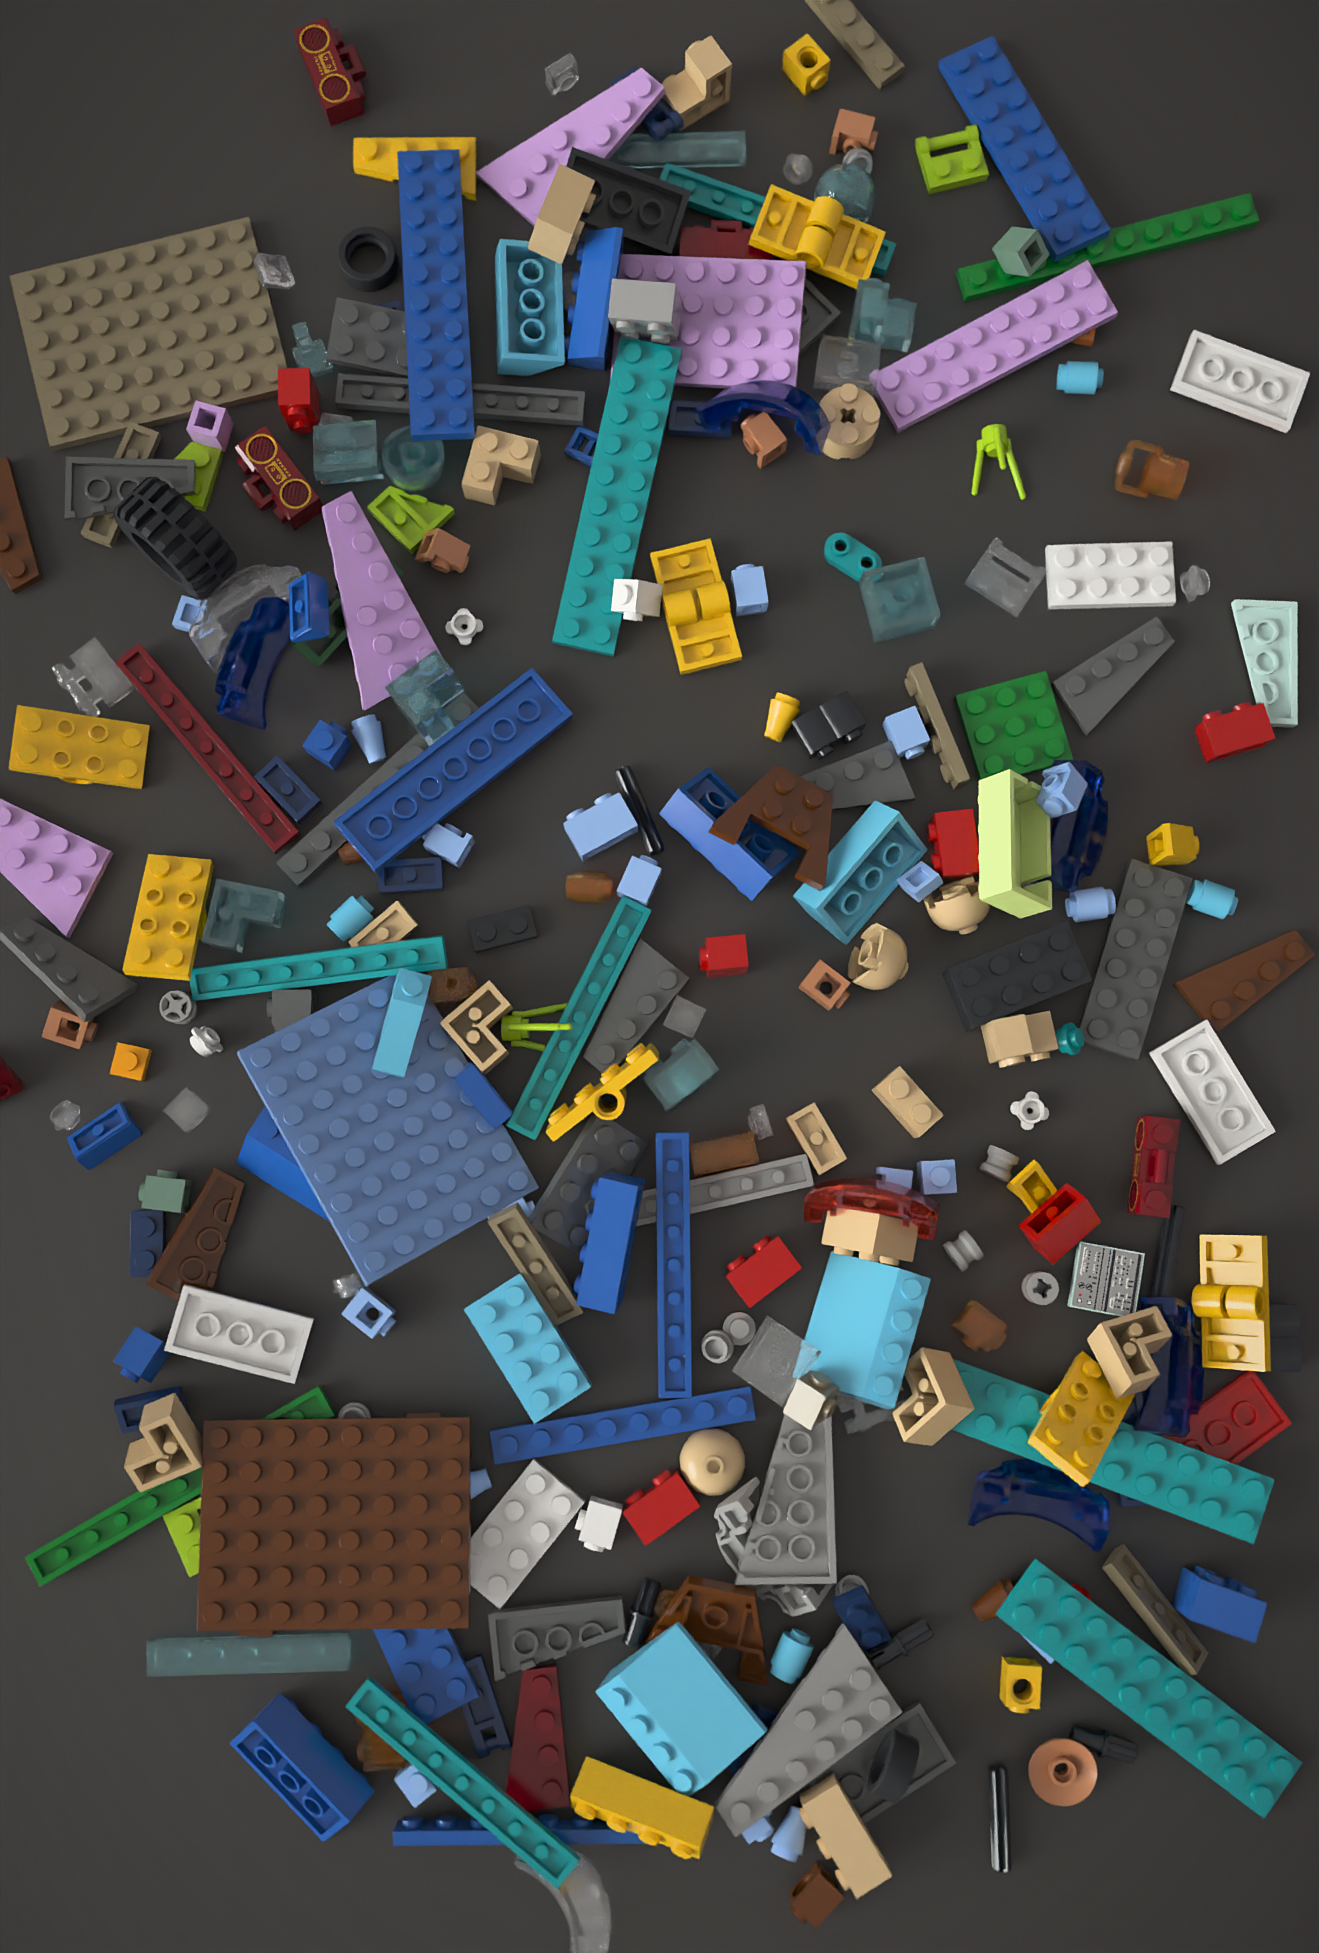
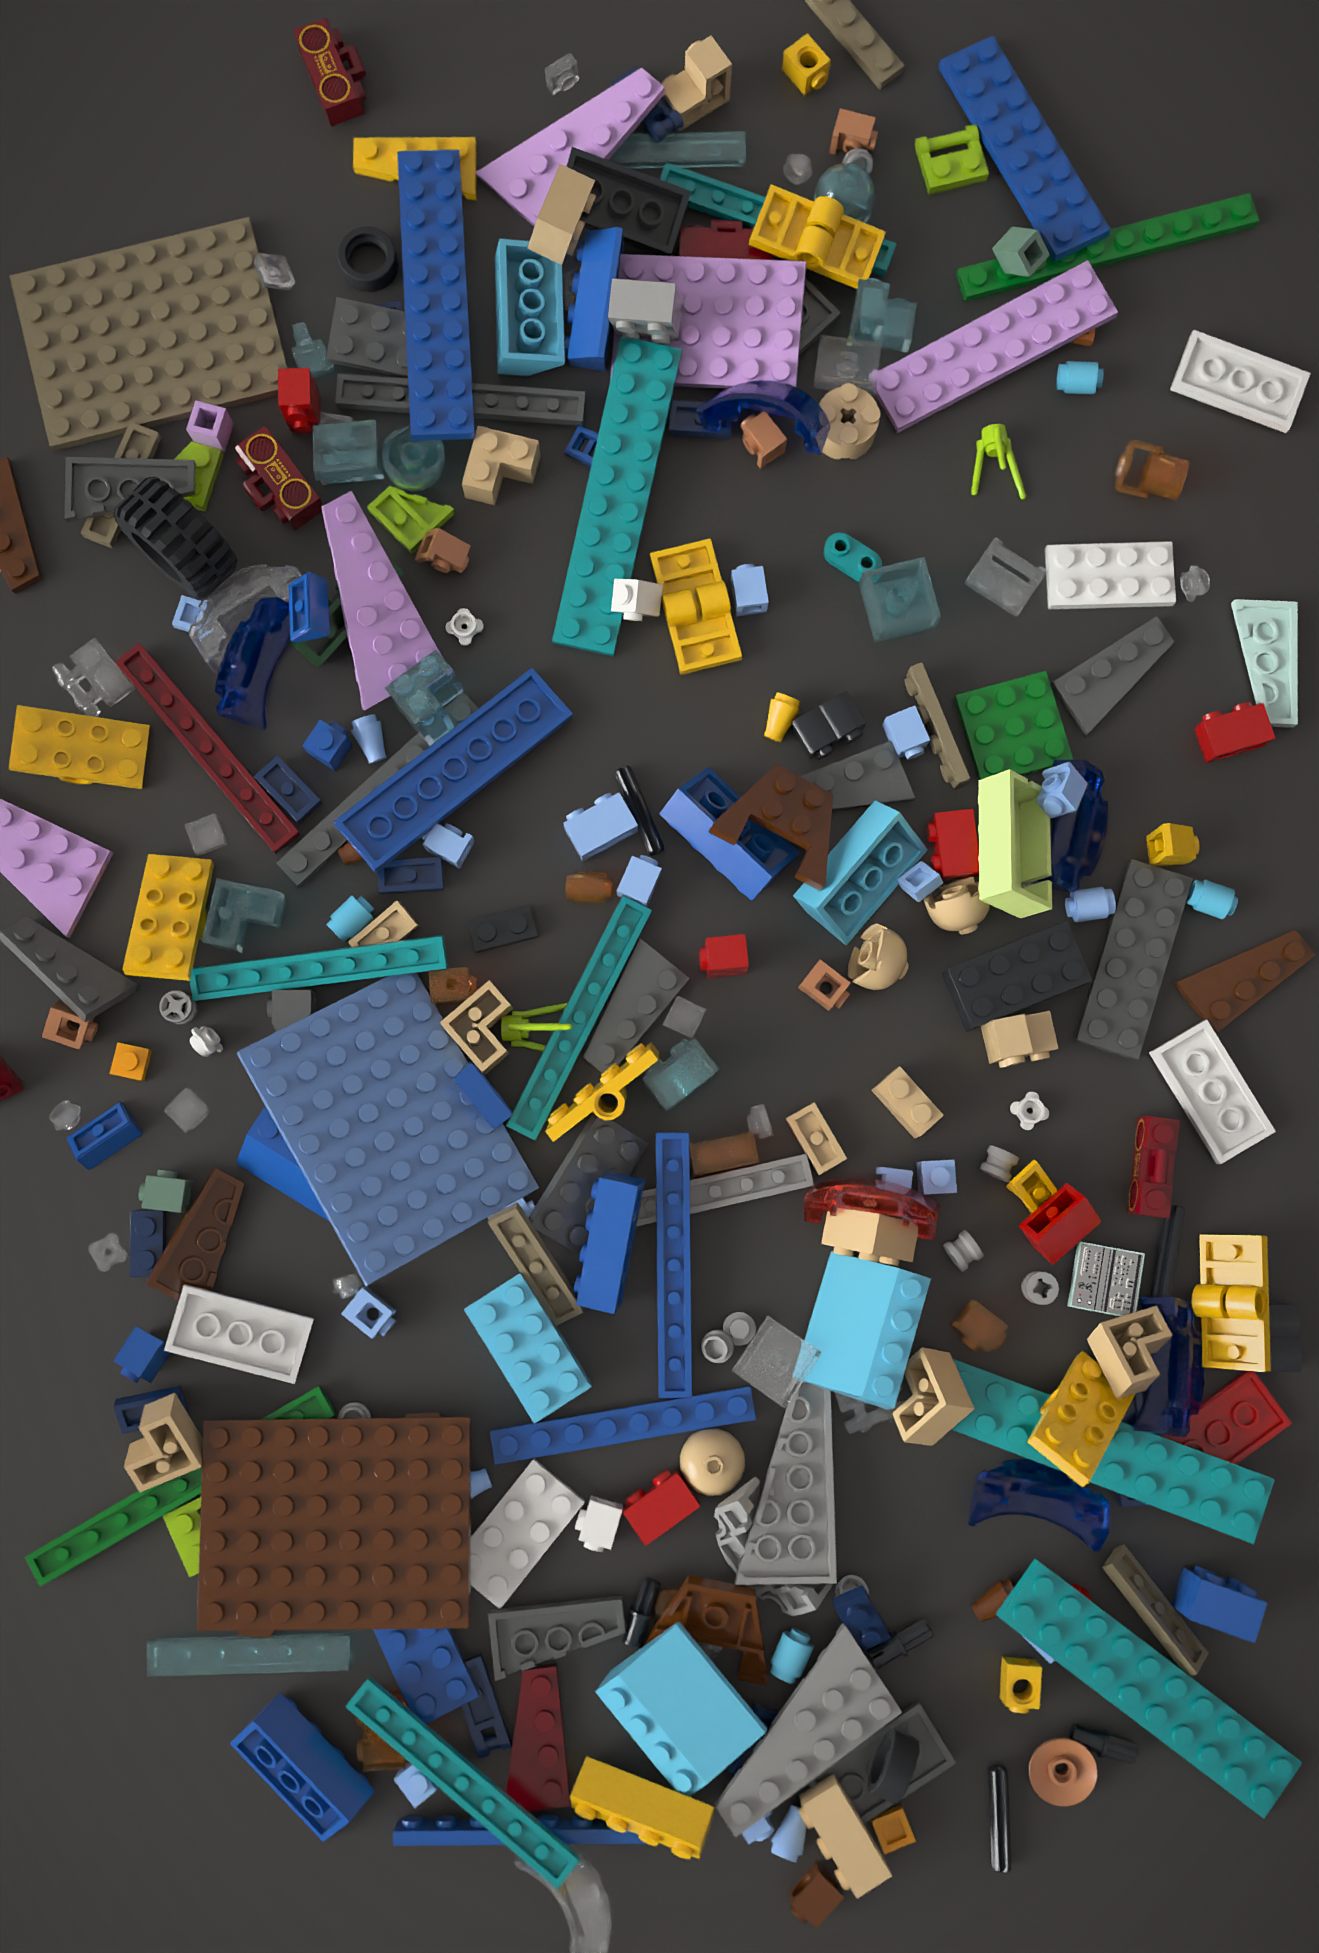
medium azure slope [372,968,432,1078] -> none
red brick [725,1235,802,1308] -> none
brick [783,1370,840,1431] -> none
teal plate [1056,1022,1084,1055] -> none
none -> clear plate [88,1233,128,1272]
none -> clear plate [185,813,228,856]
none -> light orange plate [871,1804,916,1855]

